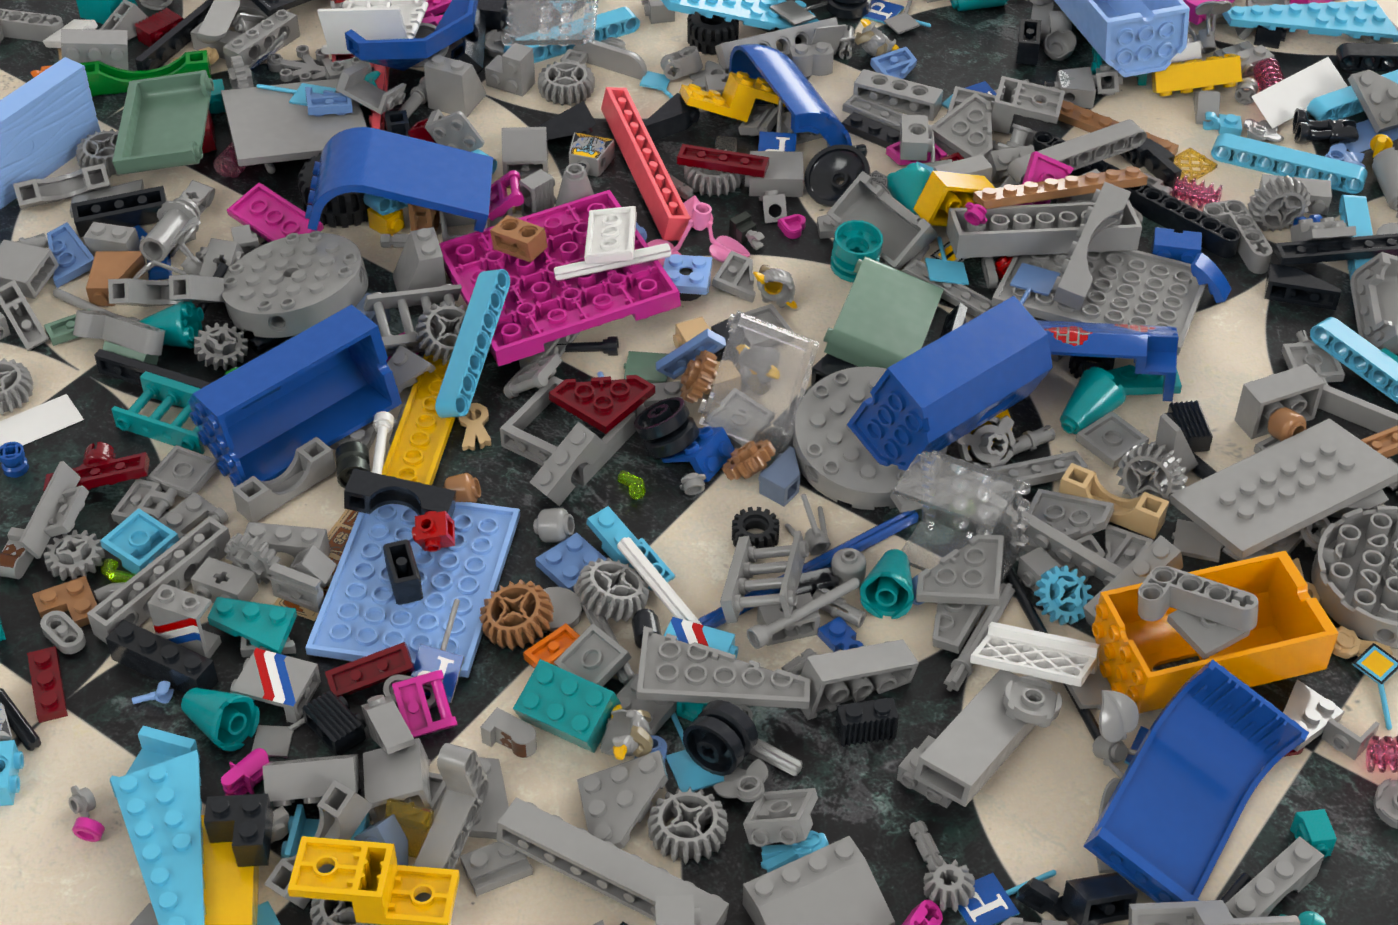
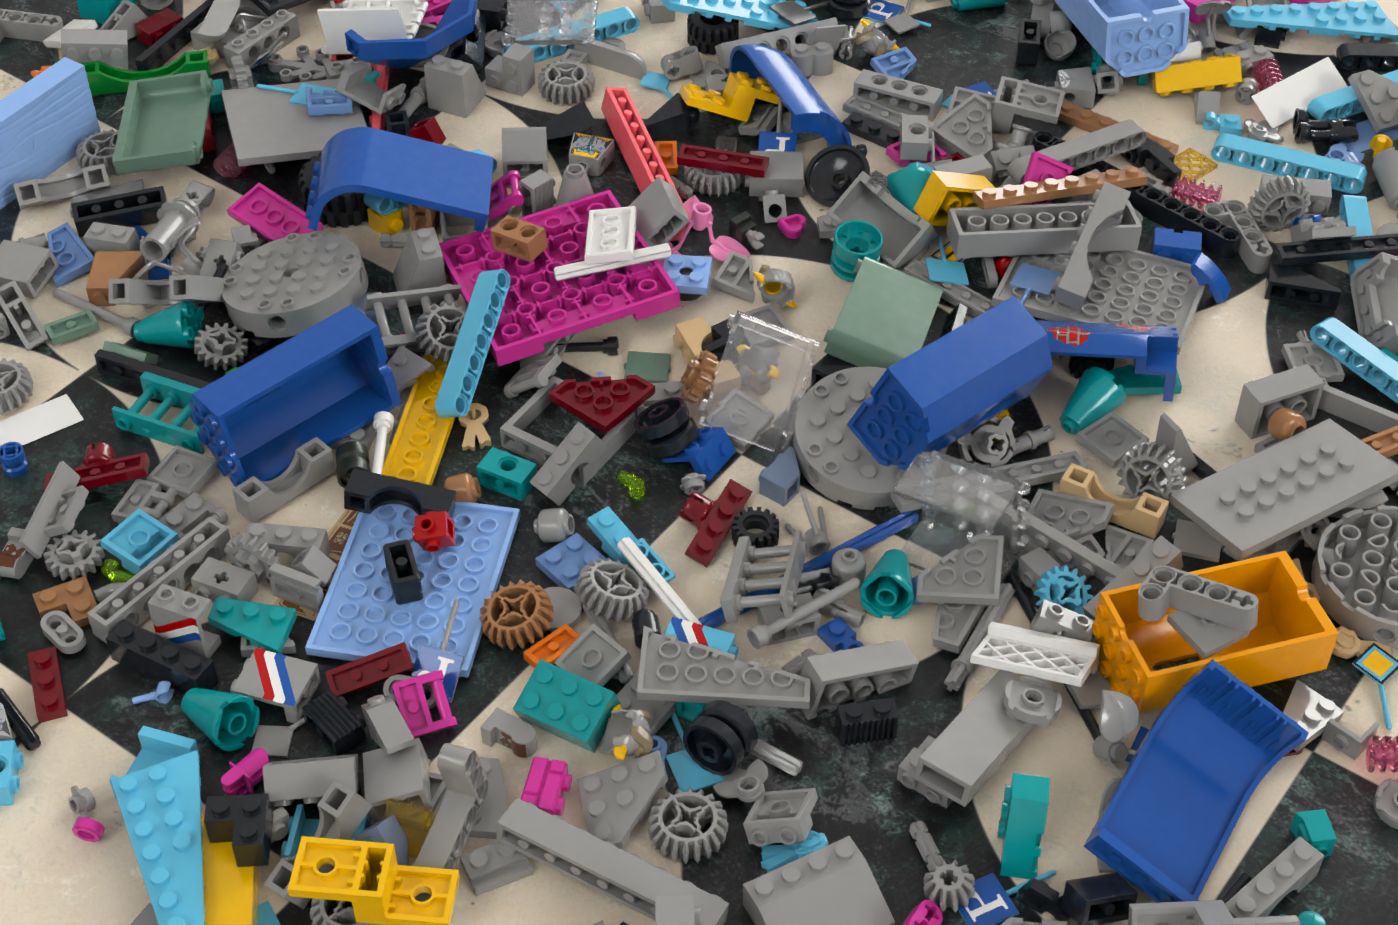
light grey beam [73,310,165,356] -> none
light grey bracket [425,109,484,152] -> none
medium blue plate [656,329,726,379] -> none
medium nougat gear [722,439,776,480] -> none
dark pink plate [964,202,988,226] -> none
black brick [1165,400,1213,452] -> none
none -> teal brick [476,447,537,502]
none -> dark pink brick [521,757,572,816]
none -> light grey brick [629,177,690,247]
none -> orange plate [655,141,678,175]
none -> dark red plate [679,479,753,567]
none -> teal wedge [997,773,1050,880]
none -> light grey brick [1030,599,1095,642]

